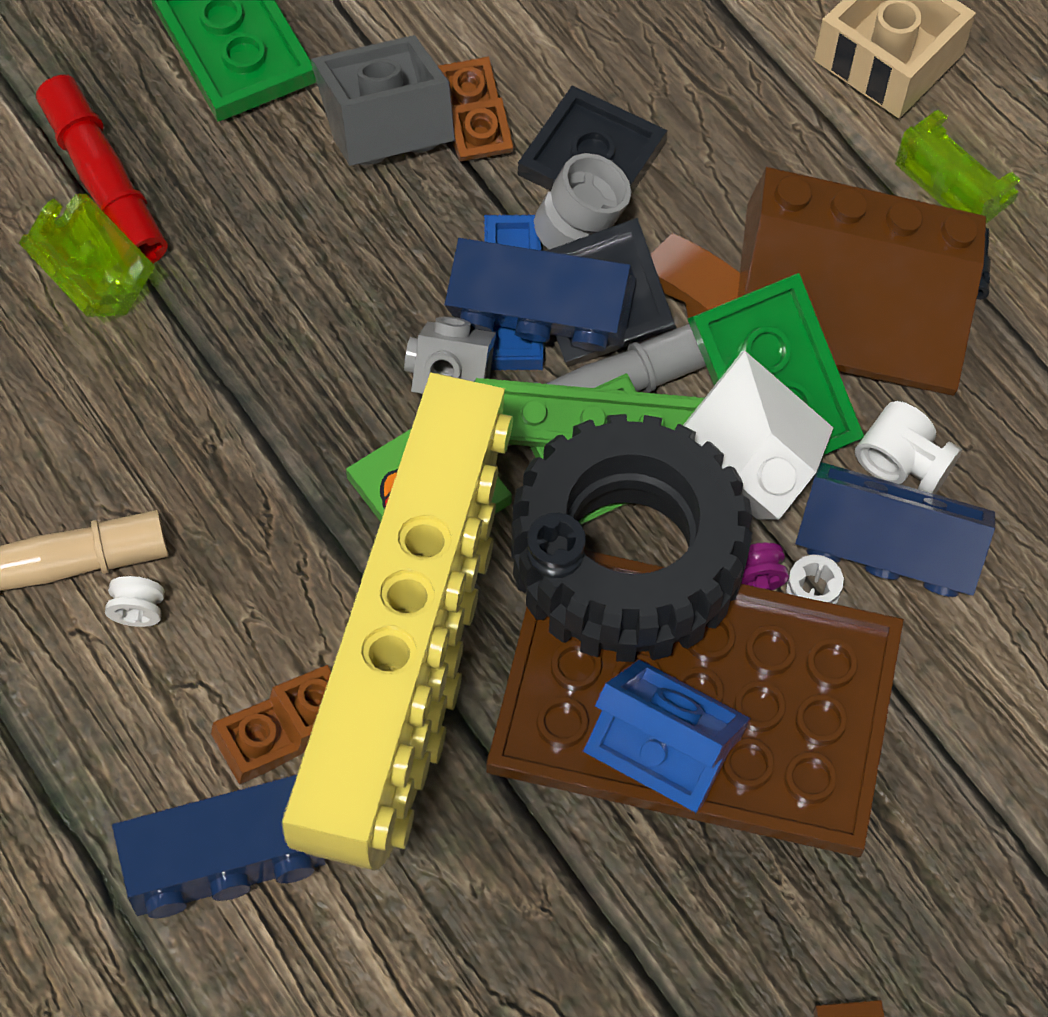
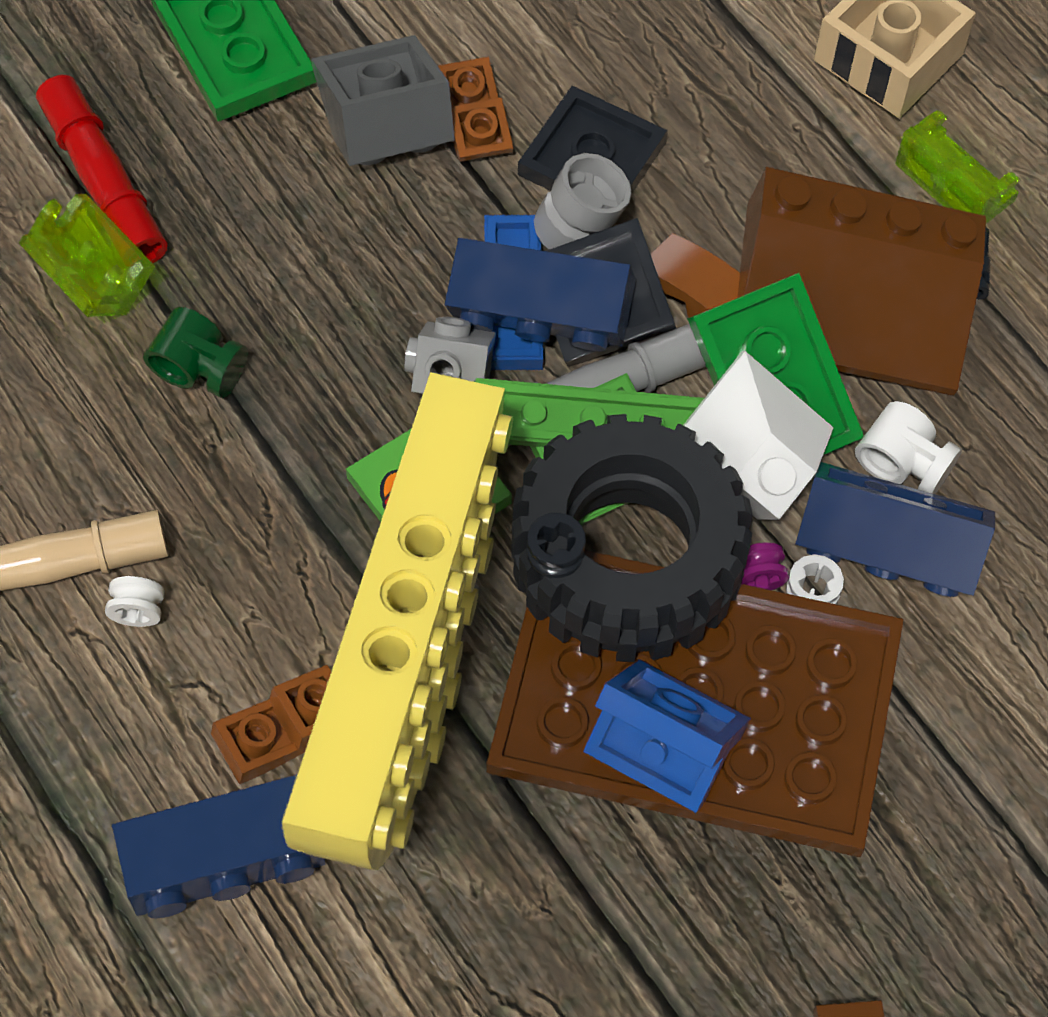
none -> dark green piece [143,307,248,399]

